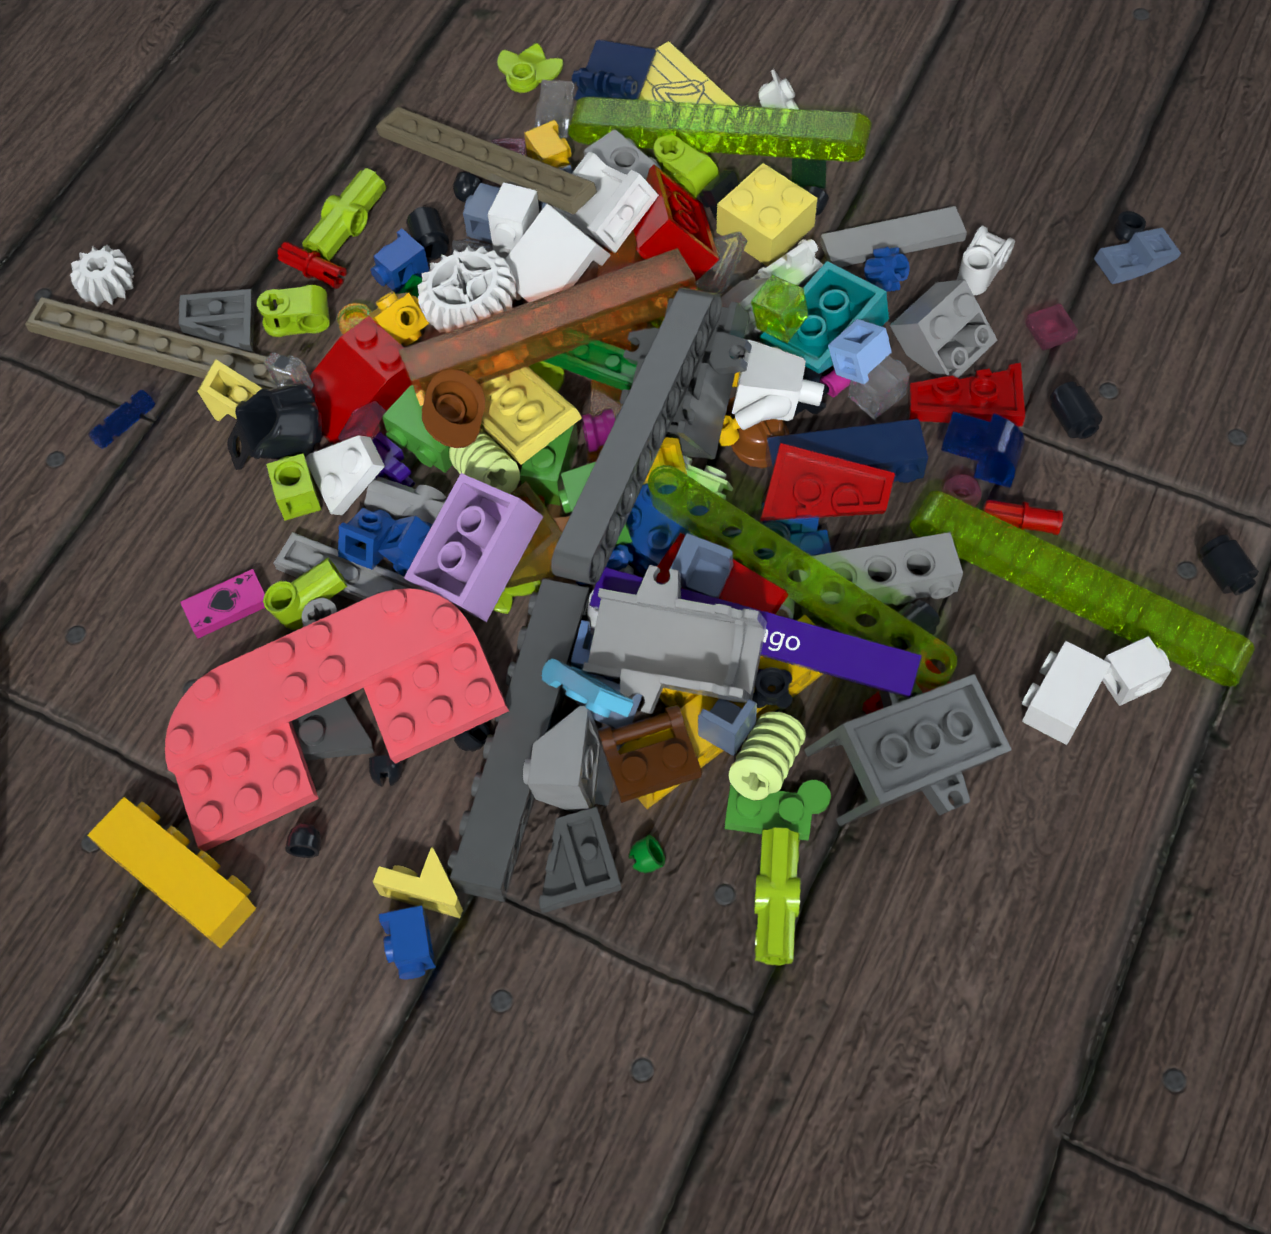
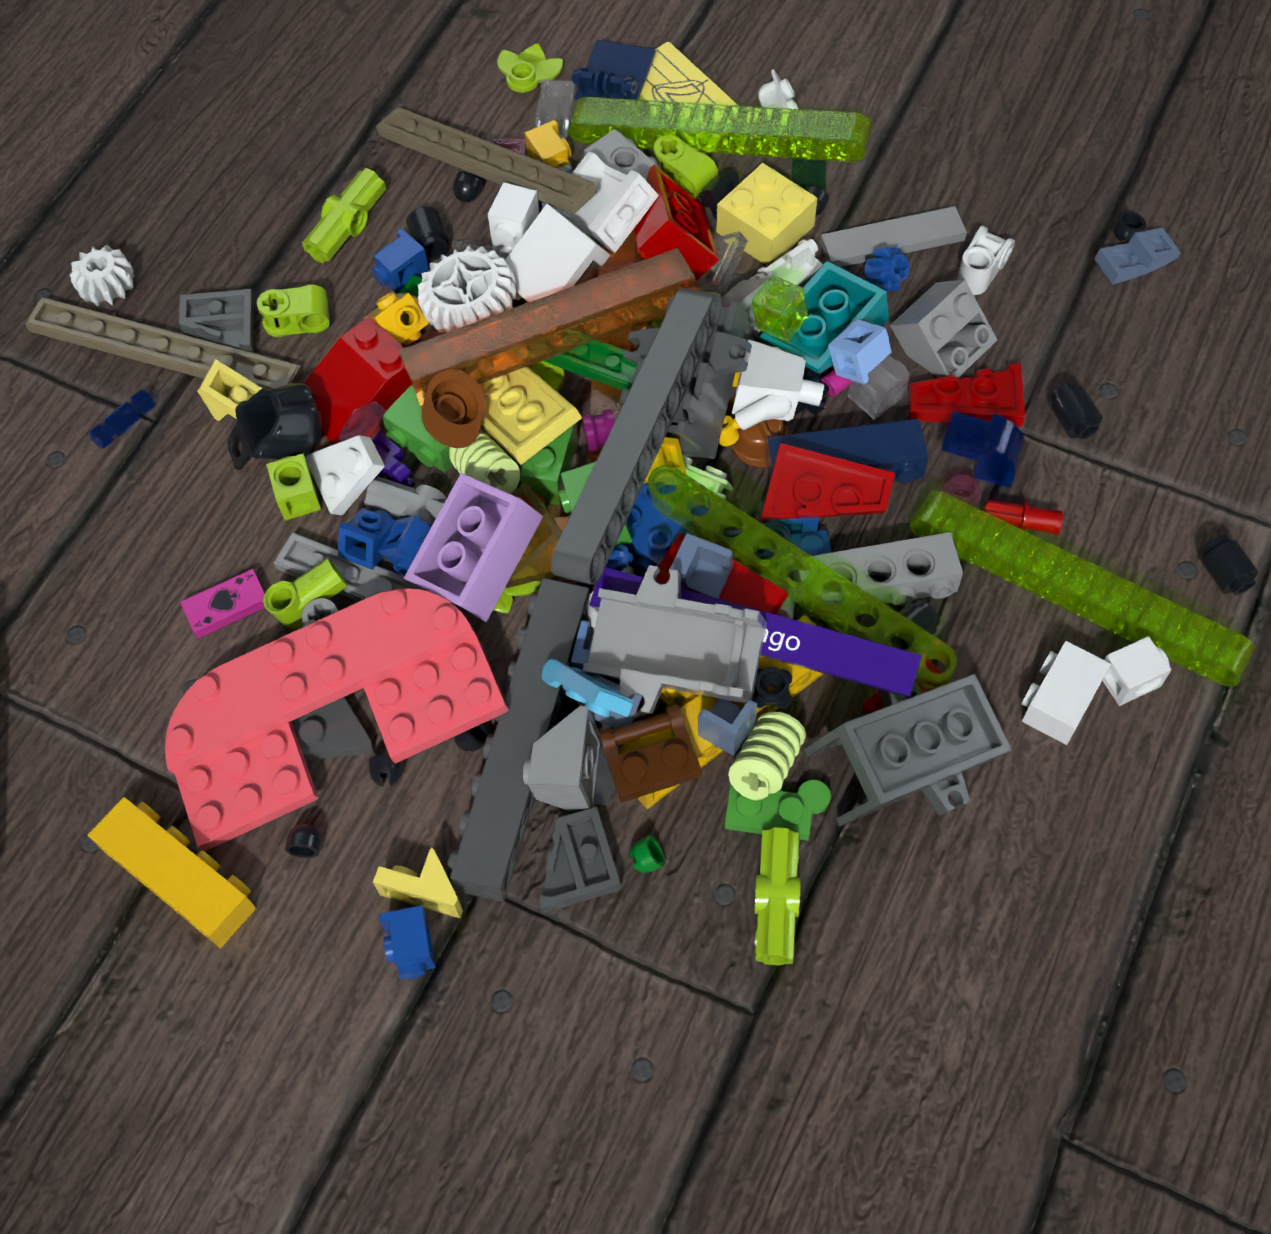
clear plate [264,352,314,389] -> none
red axle [277,242,346,289] -> none
clear neon green tile [337,303,372,334] -> none
sand blue brick [463,183,501,244] -> none
clear pink plate [1025,303,1078,351] -> none

